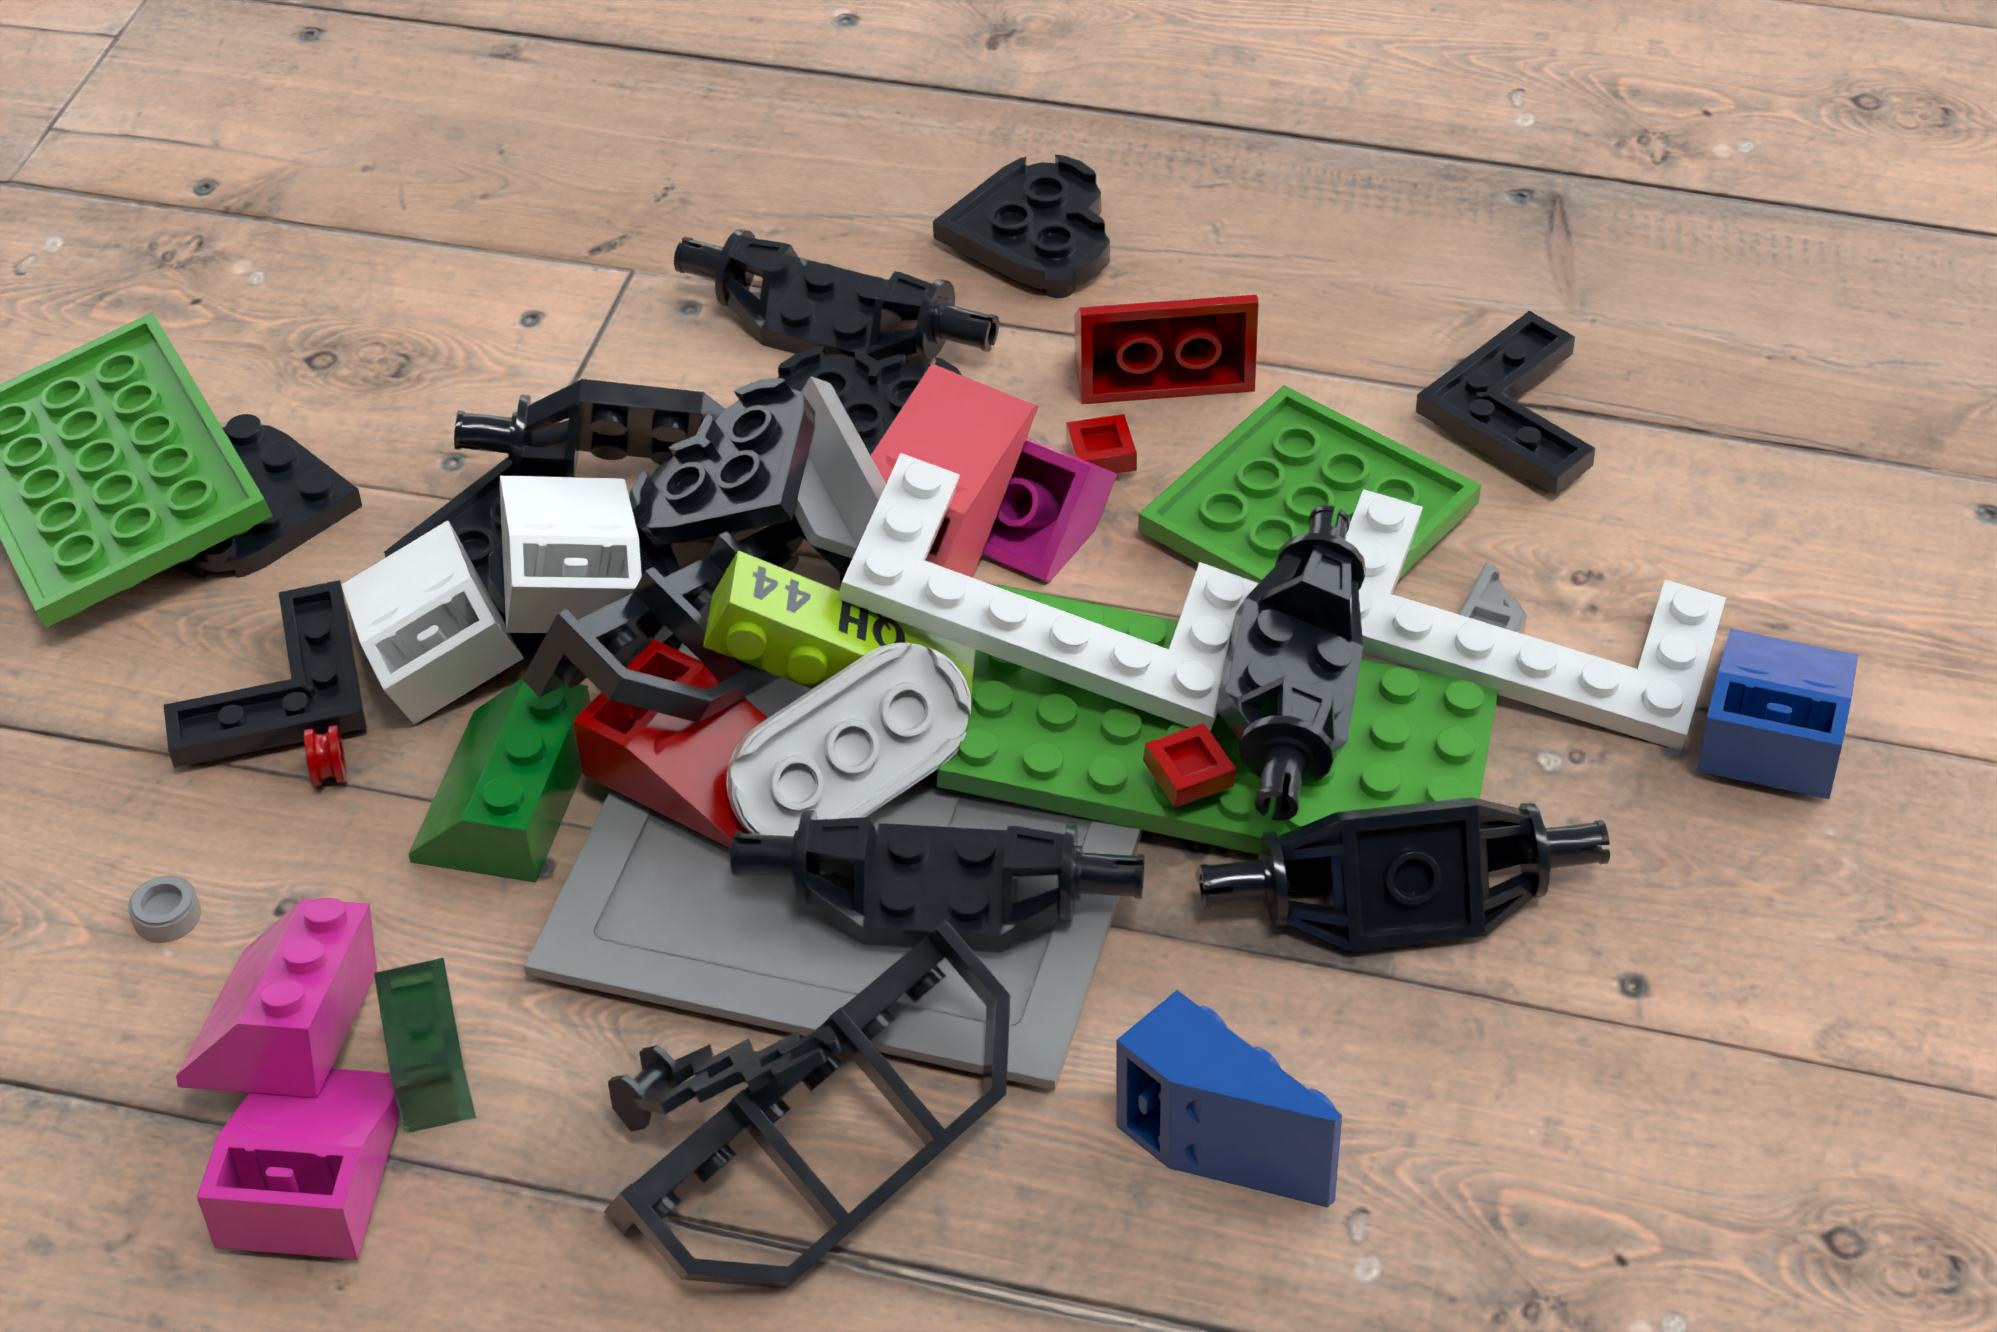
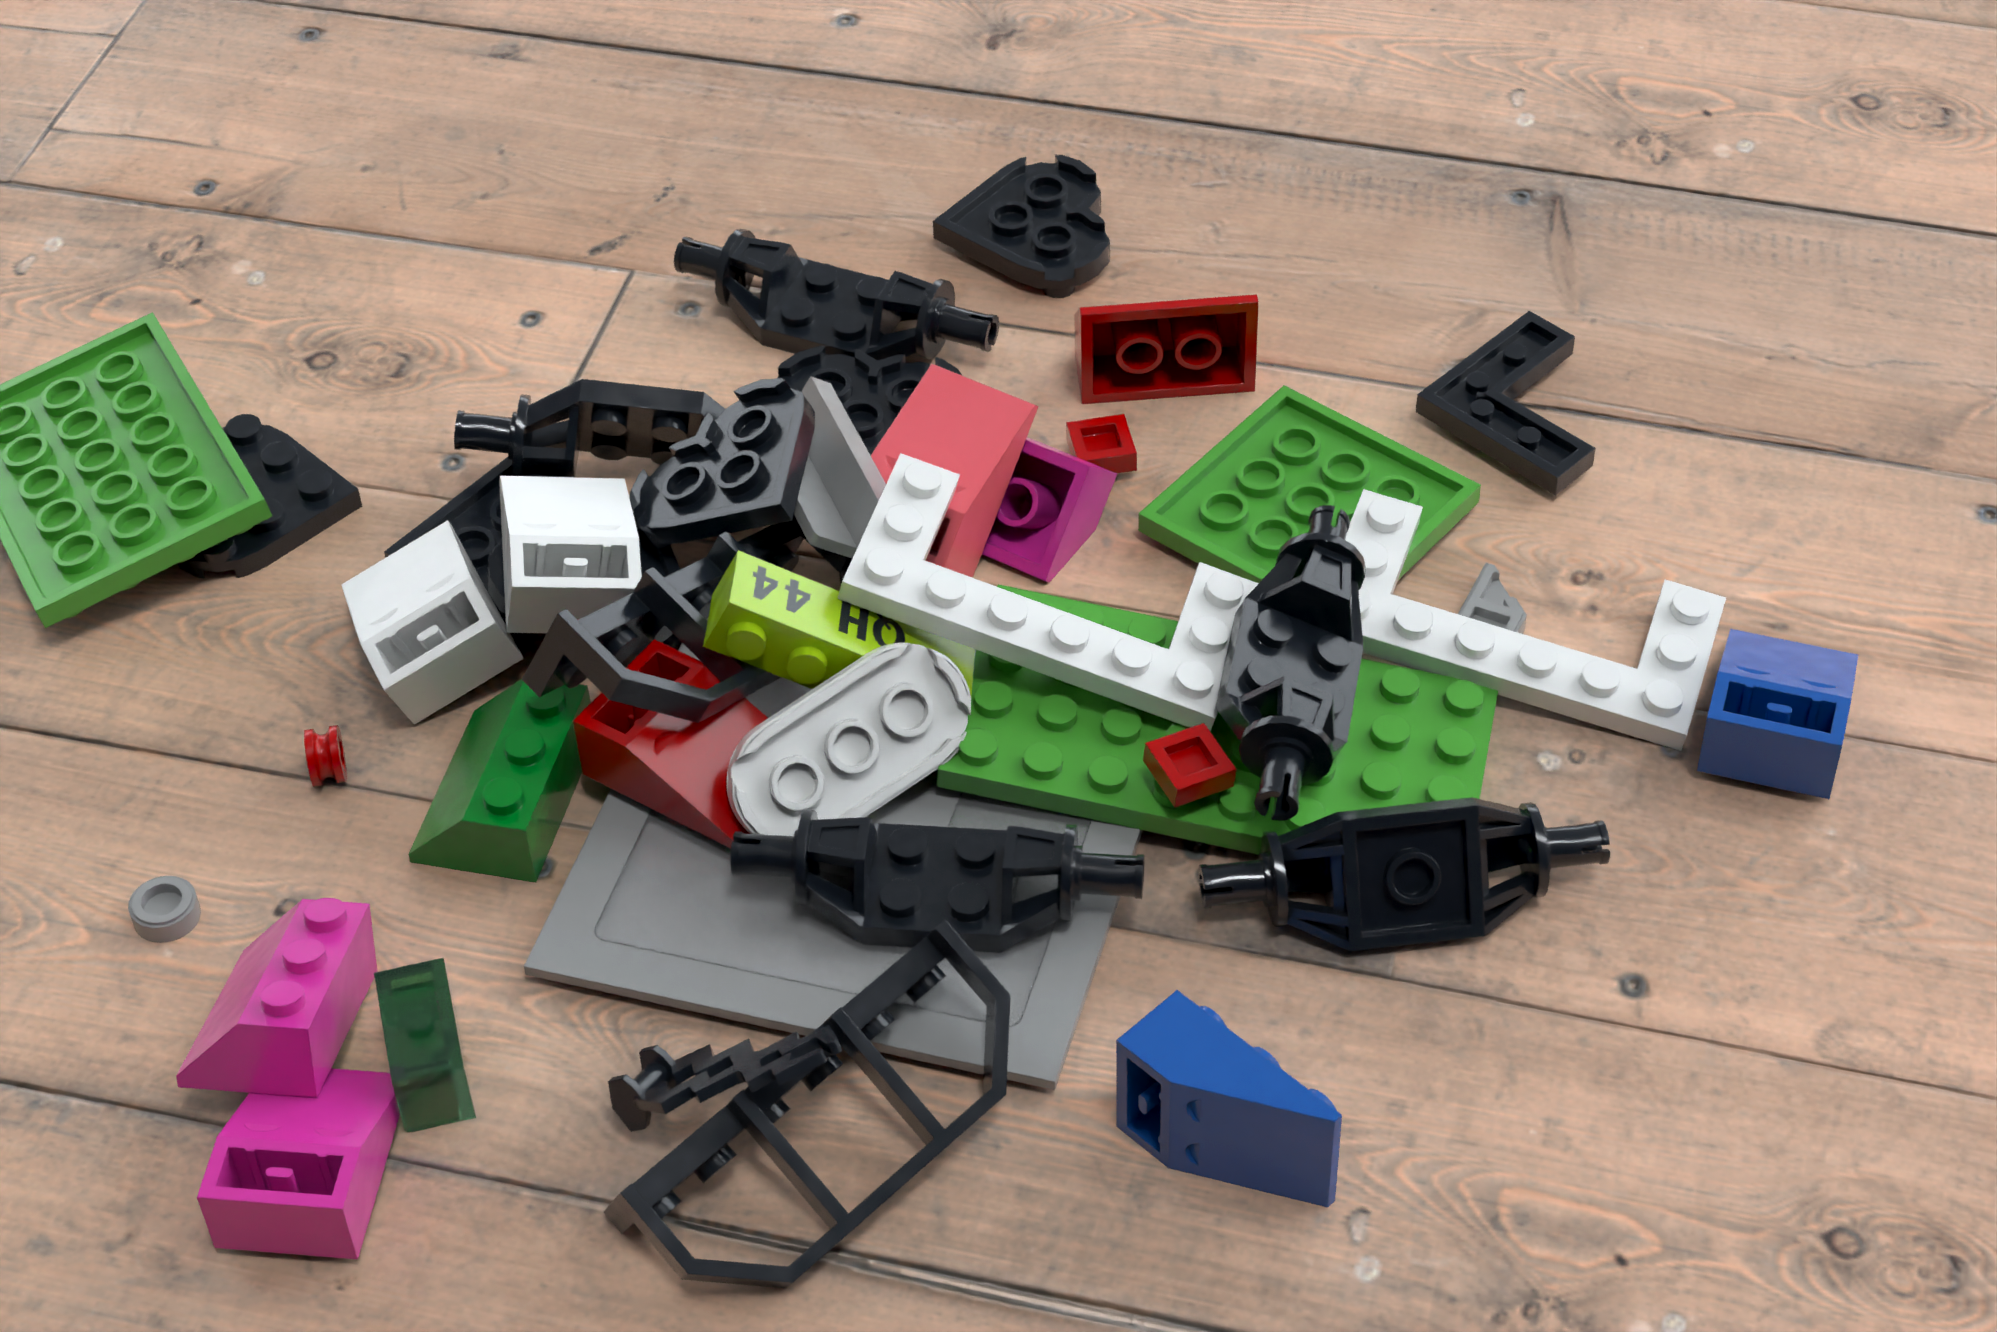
black plate [163,580,367,768] -> none

